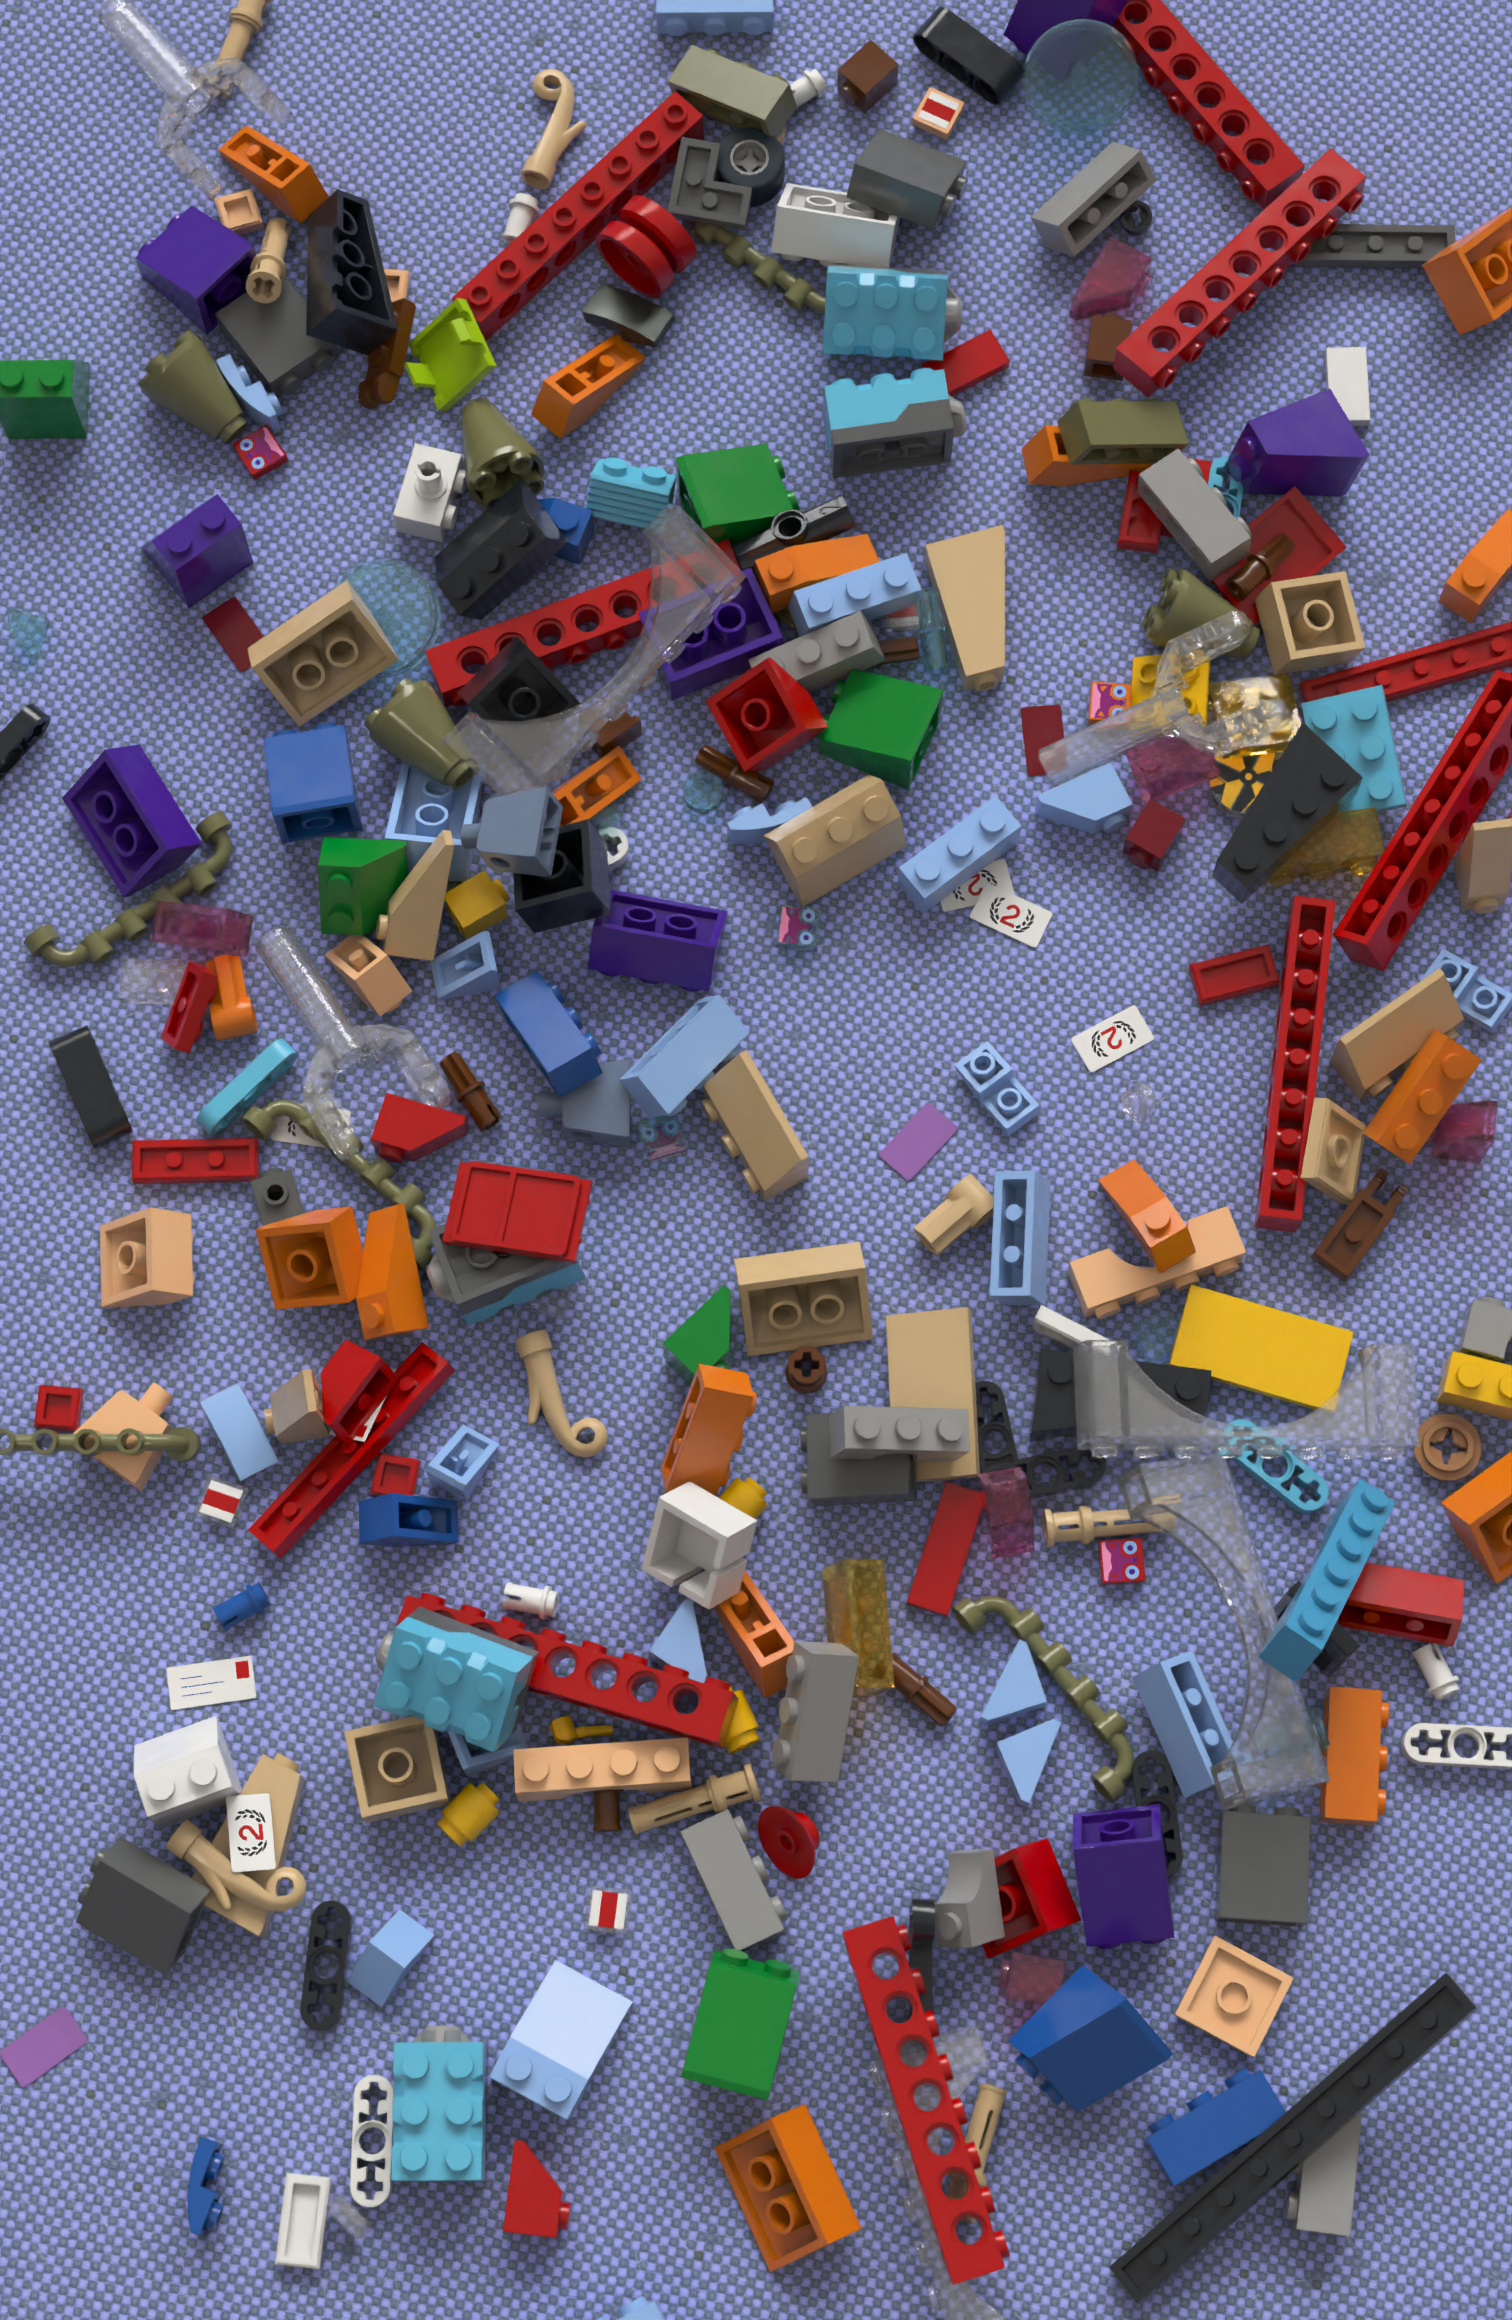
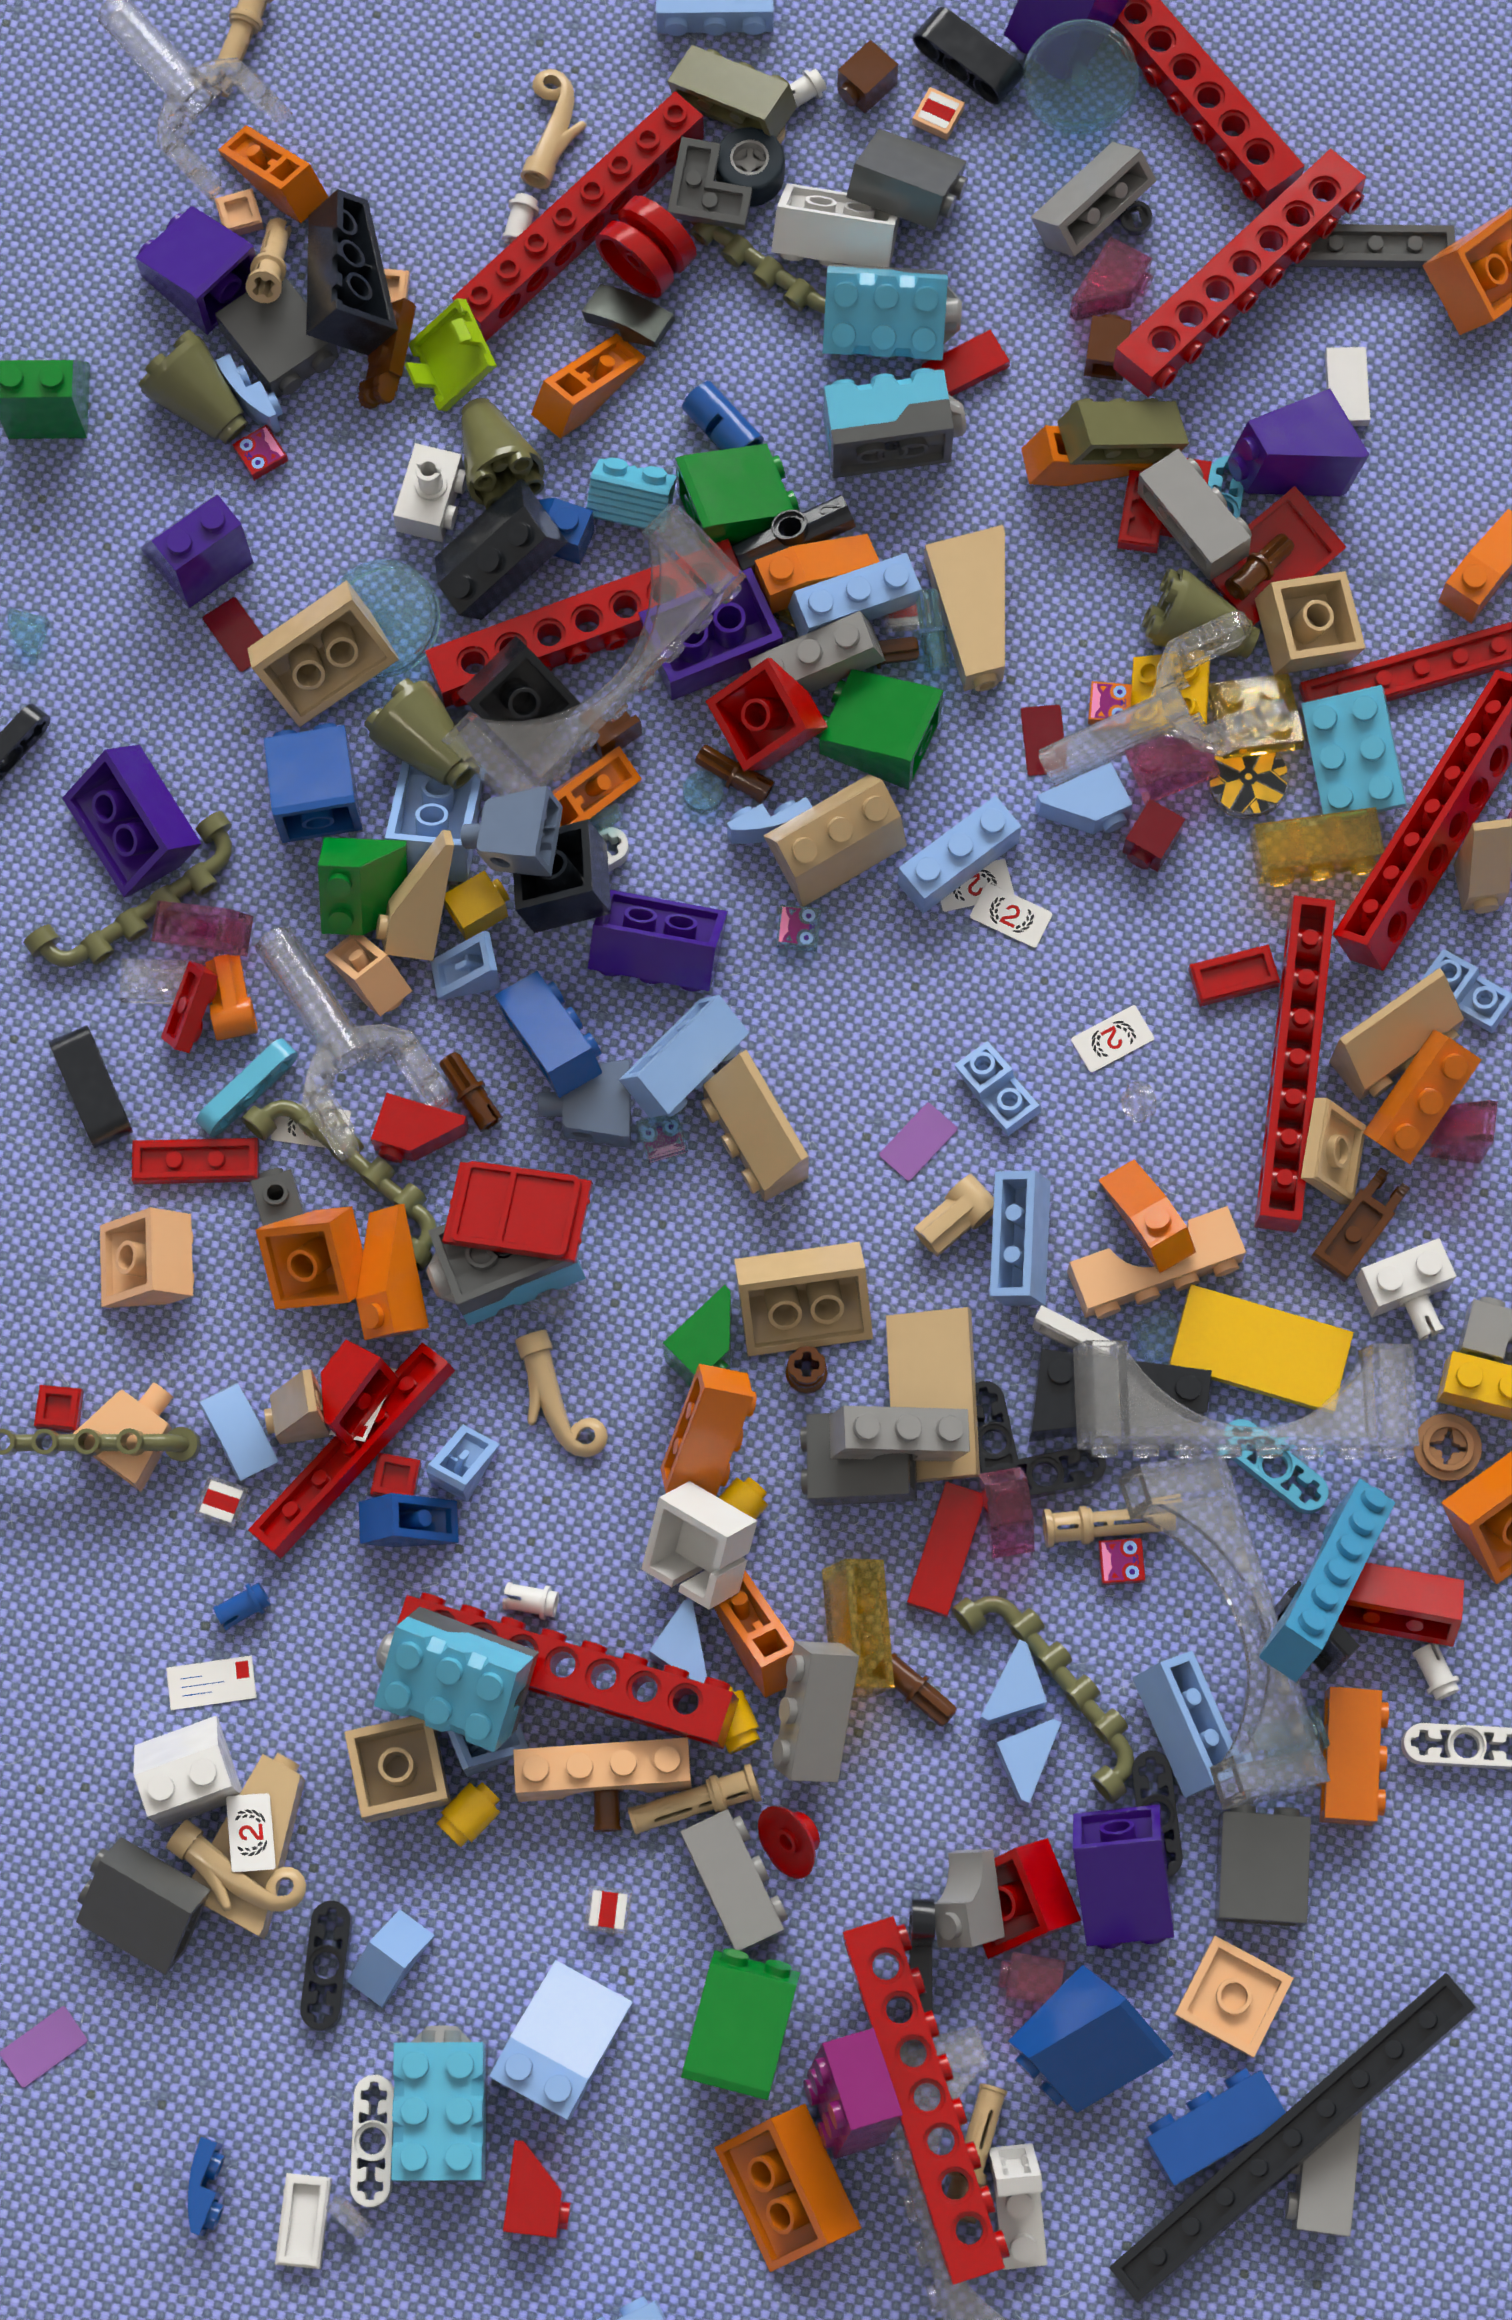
yellow hand [550,1715,613,1745] -> none
black wedge [1212,722,1363,904] -> none
none -> blue pin [682,381,764,450]
none -> magenta brick [803,2028,903,2159]
none -> white bracket [989,2143,1047,2270]
none -> white brick [1355,1238,1456,1341]

